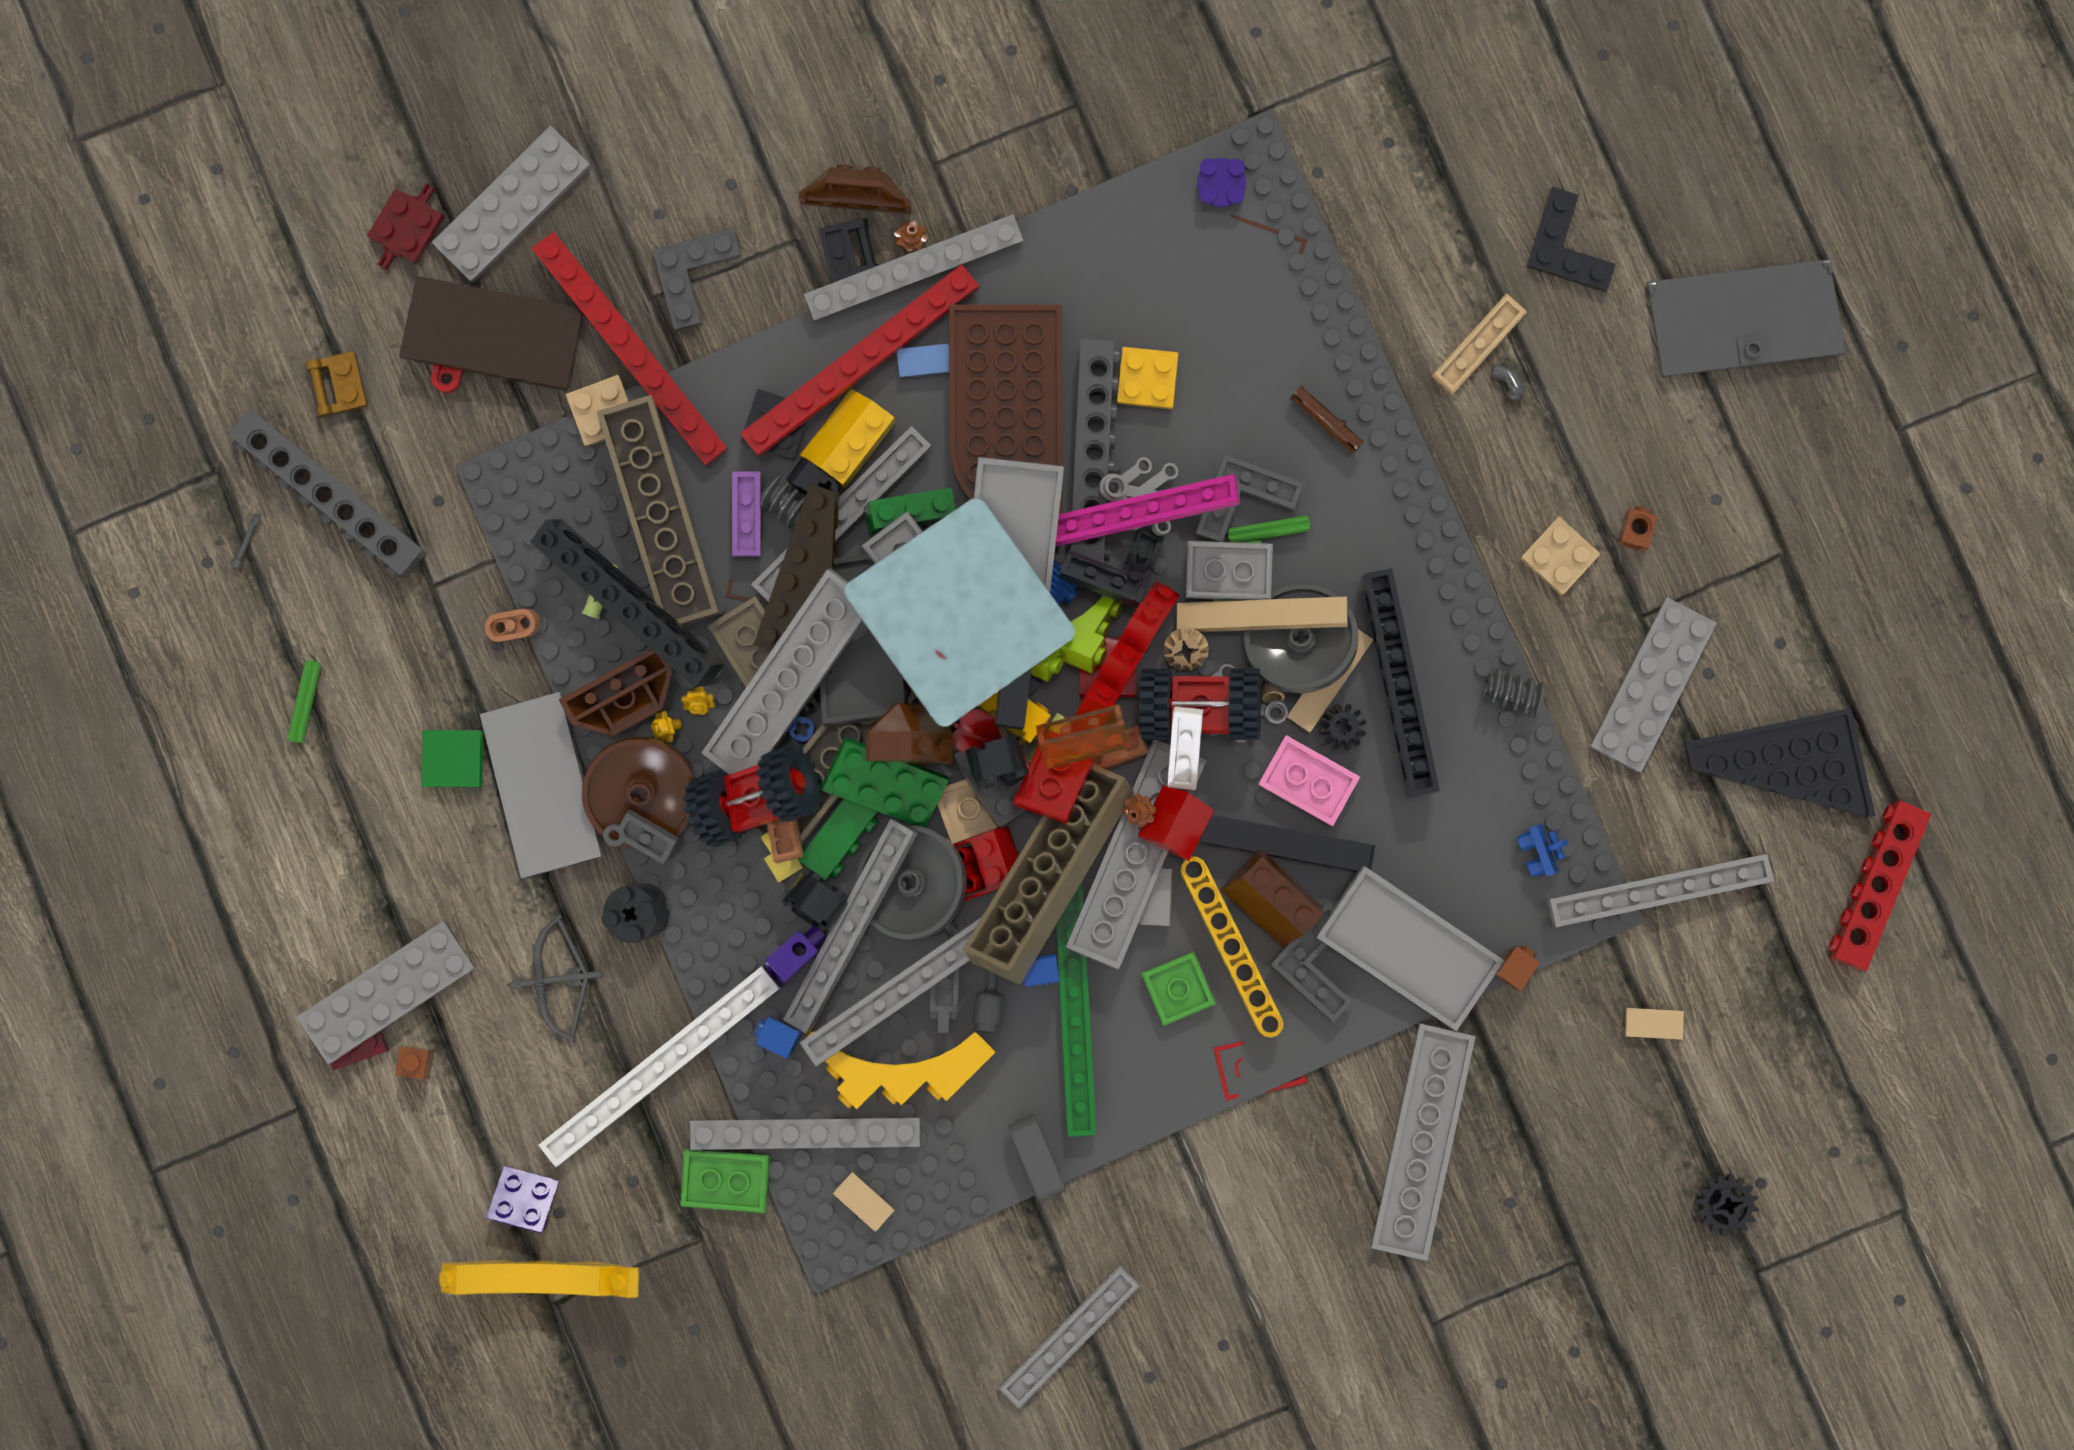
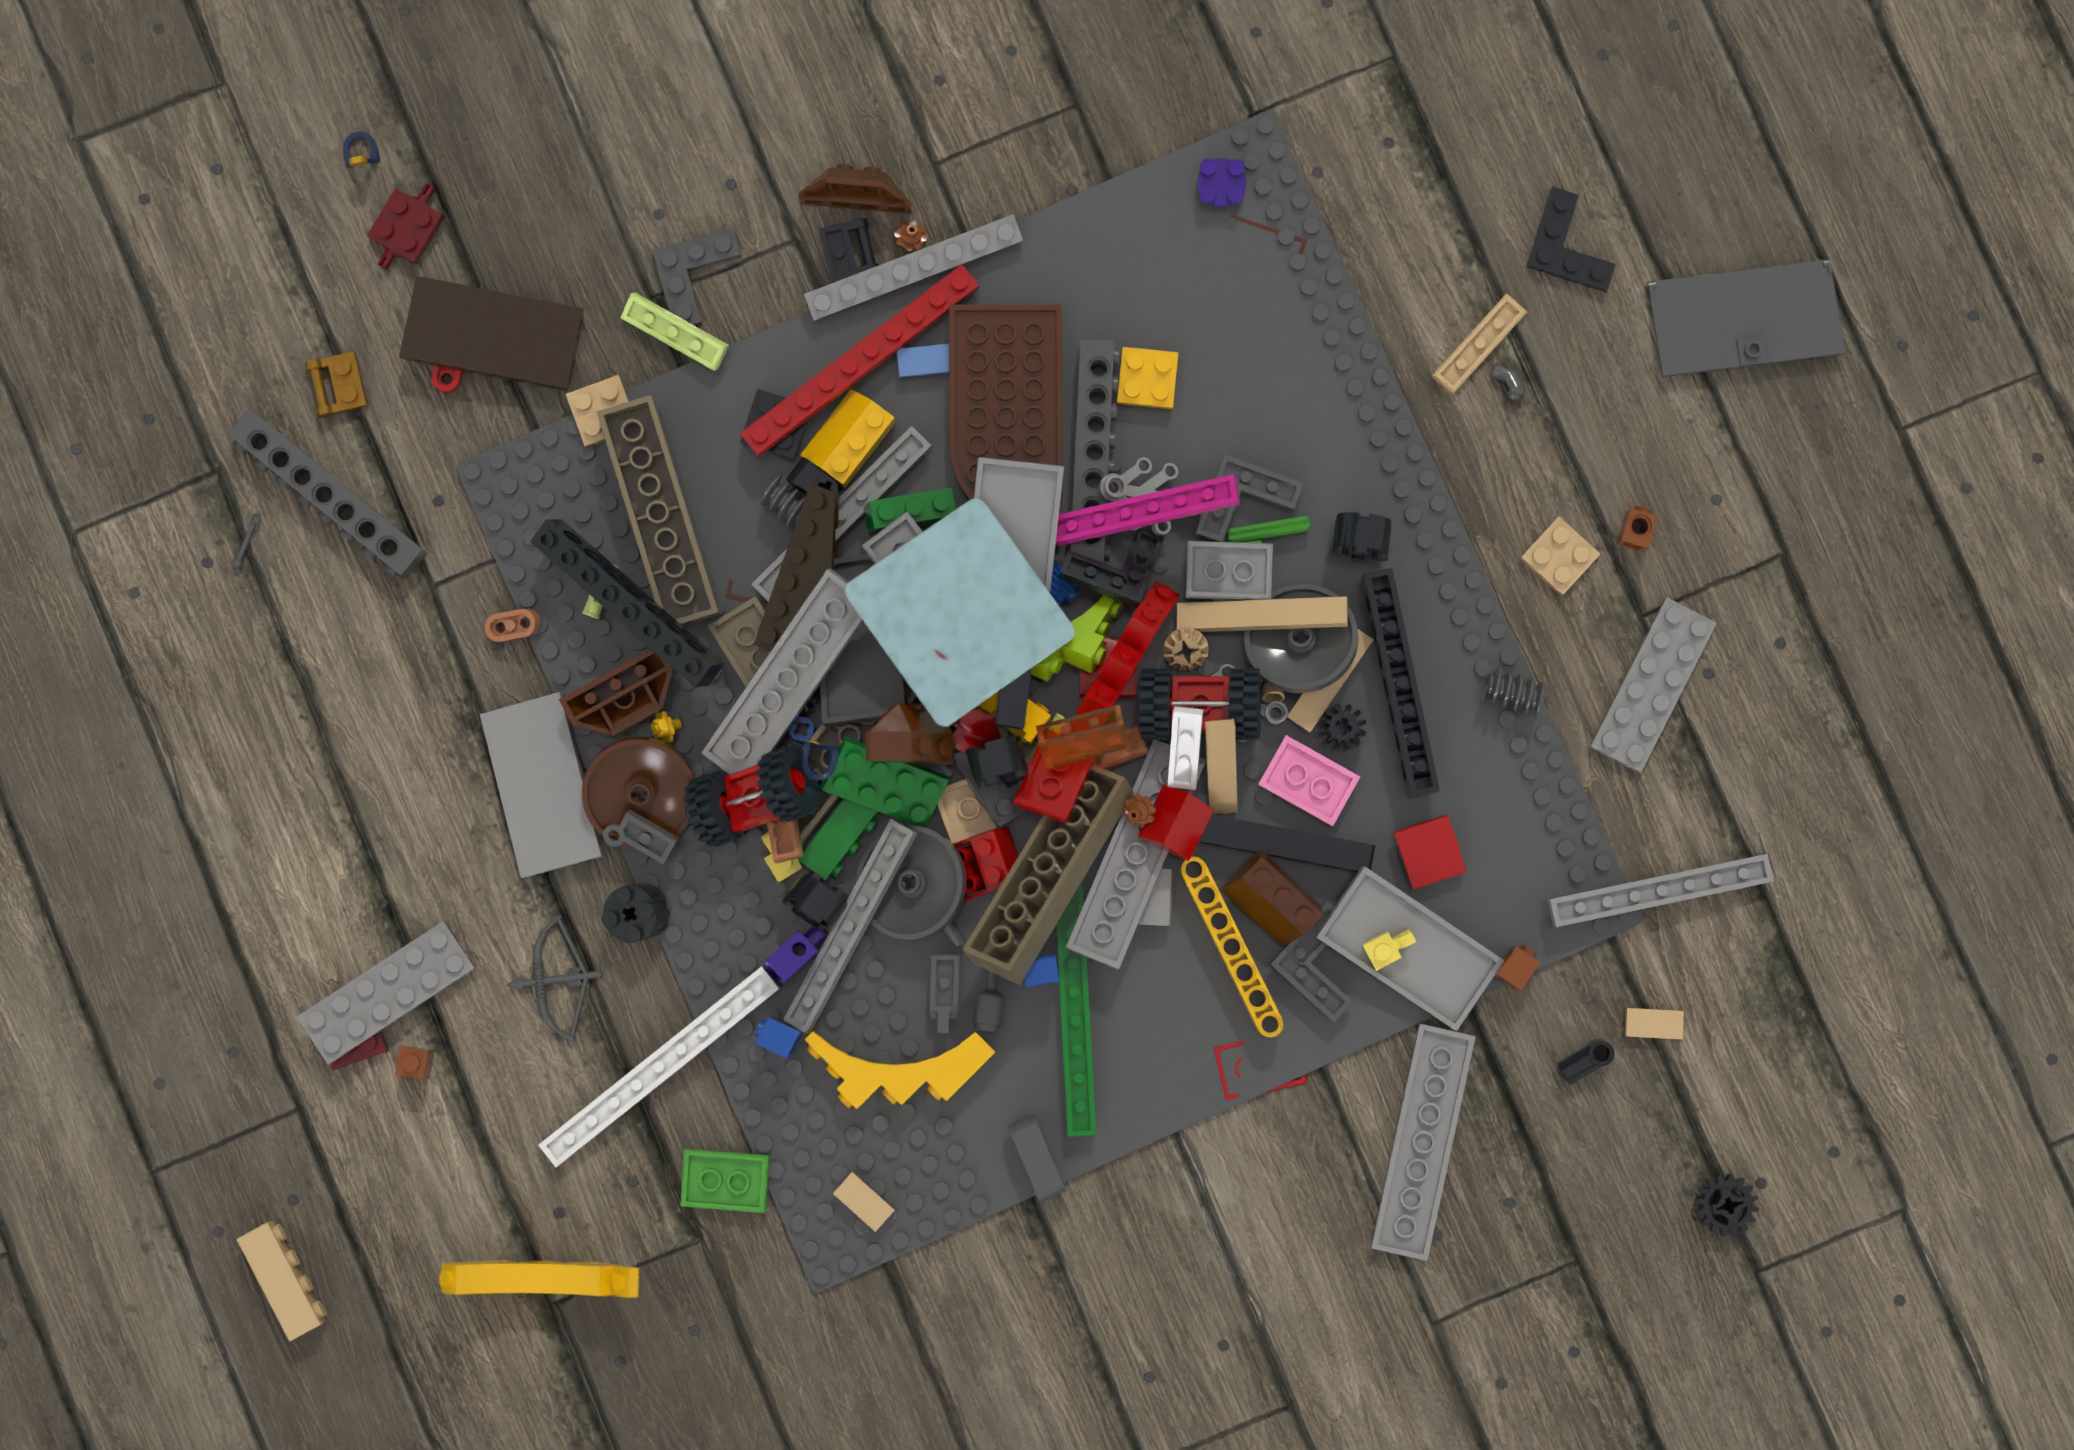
bright green axle [287,660,321,743] -> none
green slope [421,730,483,788] -> none
light grey plate [431,125,591,284] -> none
hinge [486,1166,559,1234] -> none
red plate [532,231,728,467] -> none
yellow plant [681,687,715,715] -> none
light grey plate [690,1117,920,1150] -> none
medium lavender plate [732,471,761,557] -> none
light grey plate [800,917,982,1067] -> none
light grey tile [998,1265,1140,1409] -> none
bright green tile [1141,951,1216,1026] -> none
reddish brown pin [1290,385,1364,455] -> none
blue hips [1517,823,1569,876] -> none
black wing [1684,708,1876,818] -> none
red brick [1828,800,1931,971] -> none
none -> tan brick [237,1220,327,1342]
none -> dark blue piece [343,132,380,168]
none -> yellowish green tile [620,292,729,371]
none -> dark blue piece [801,740,839,780]
none -> tan tile [1205,719,1238,815]
none -> black brick [1331,512,1392,563]
none -> light yellow plate [1362,929,1417,971]
none -> red slope [1393,814,1466,890]
none -> black piece [1556,1039,1615,1085]

